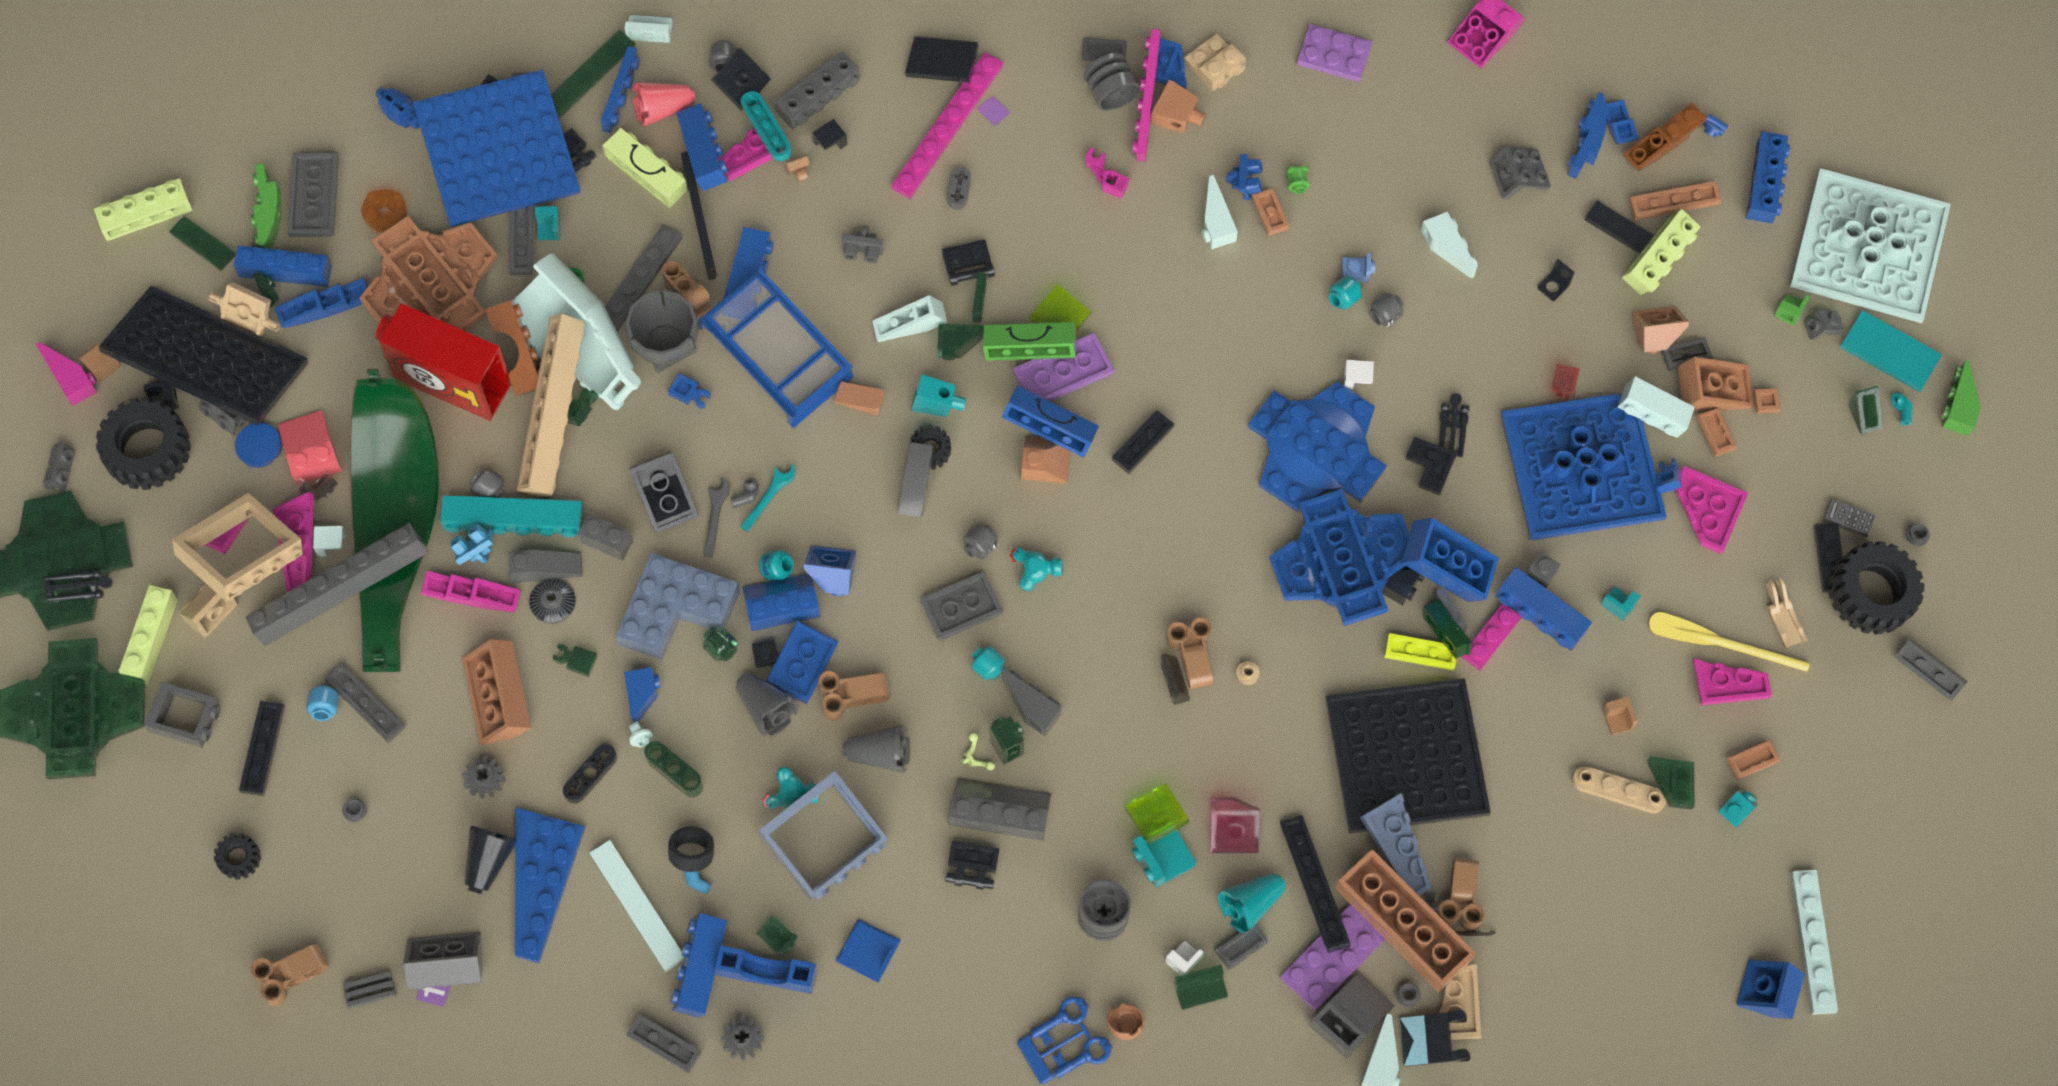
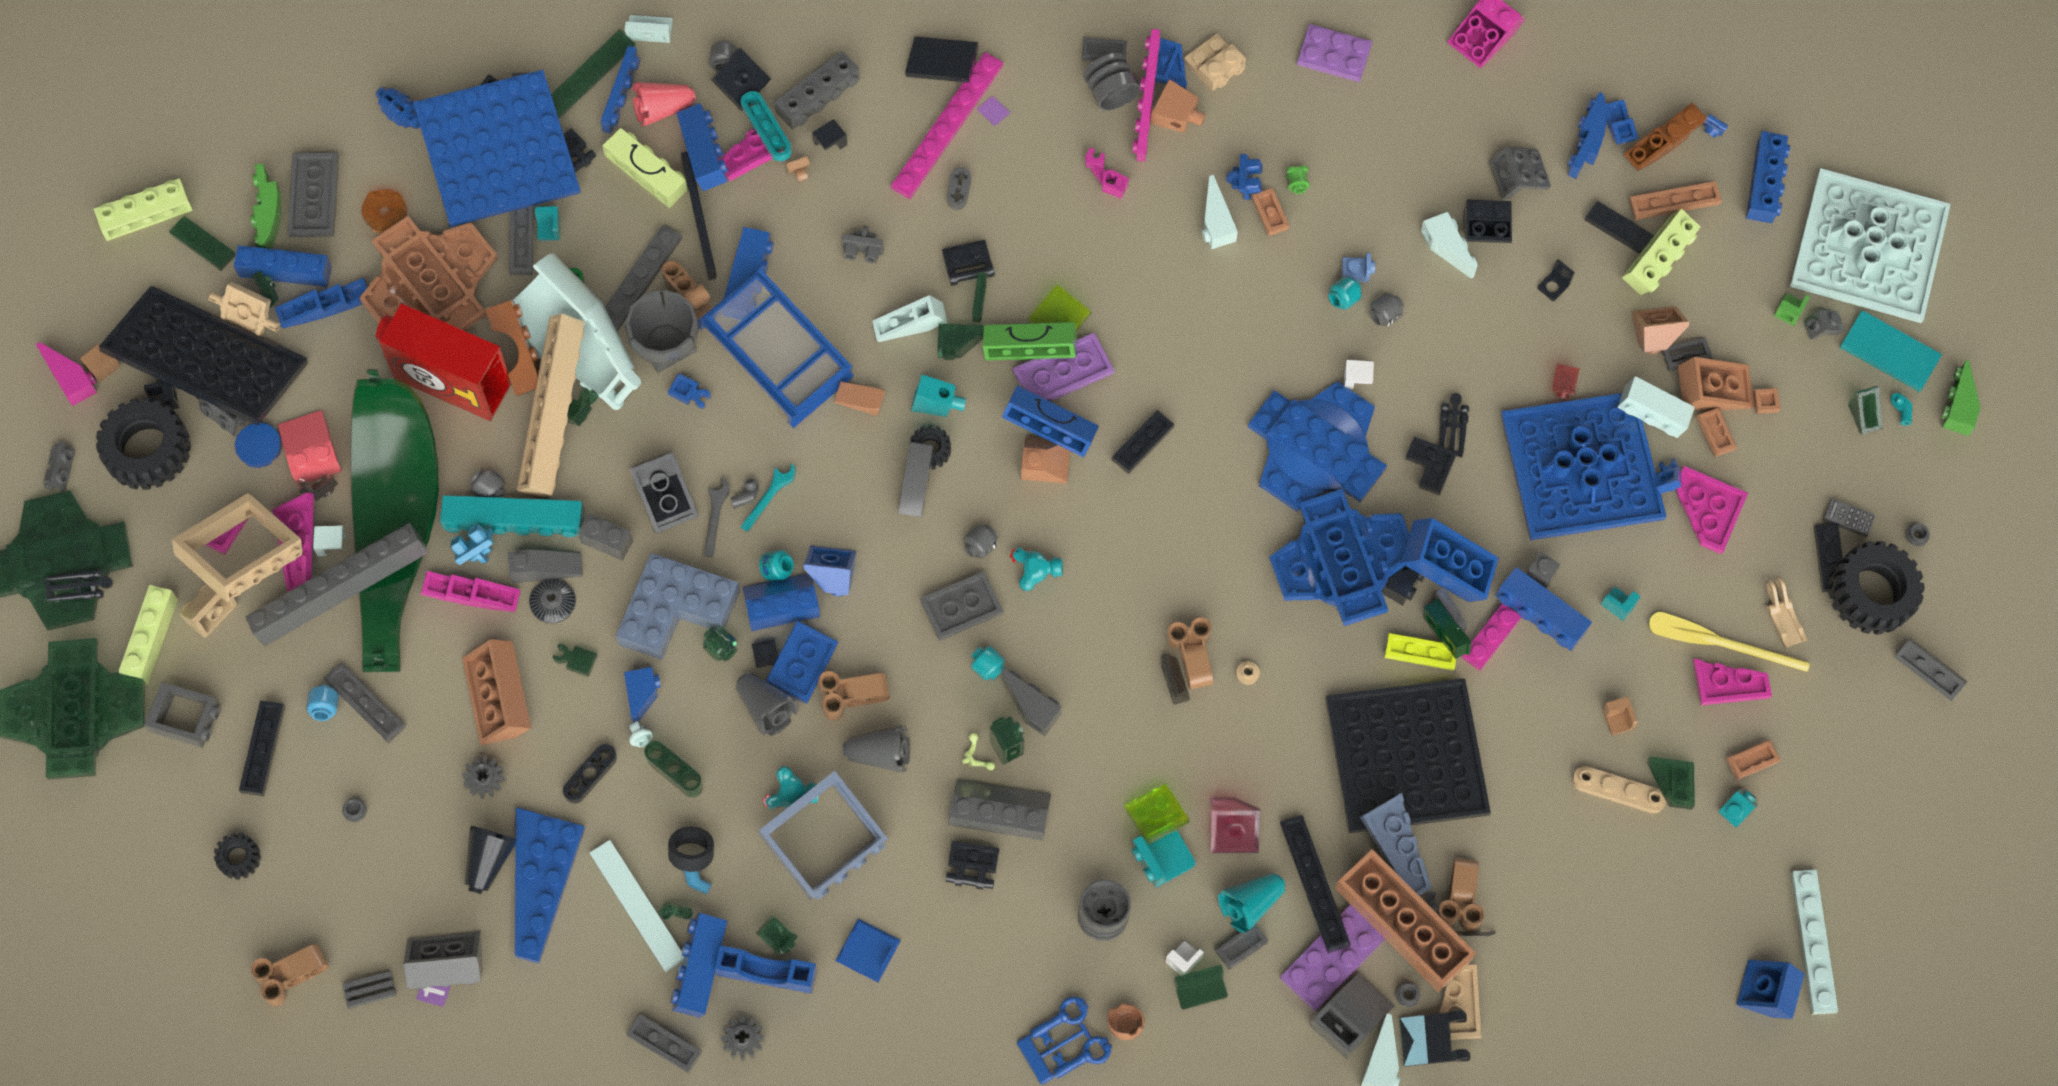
none -> clear green arm [659,903,693,920]
none -> black slope [1463,199,1512,243]

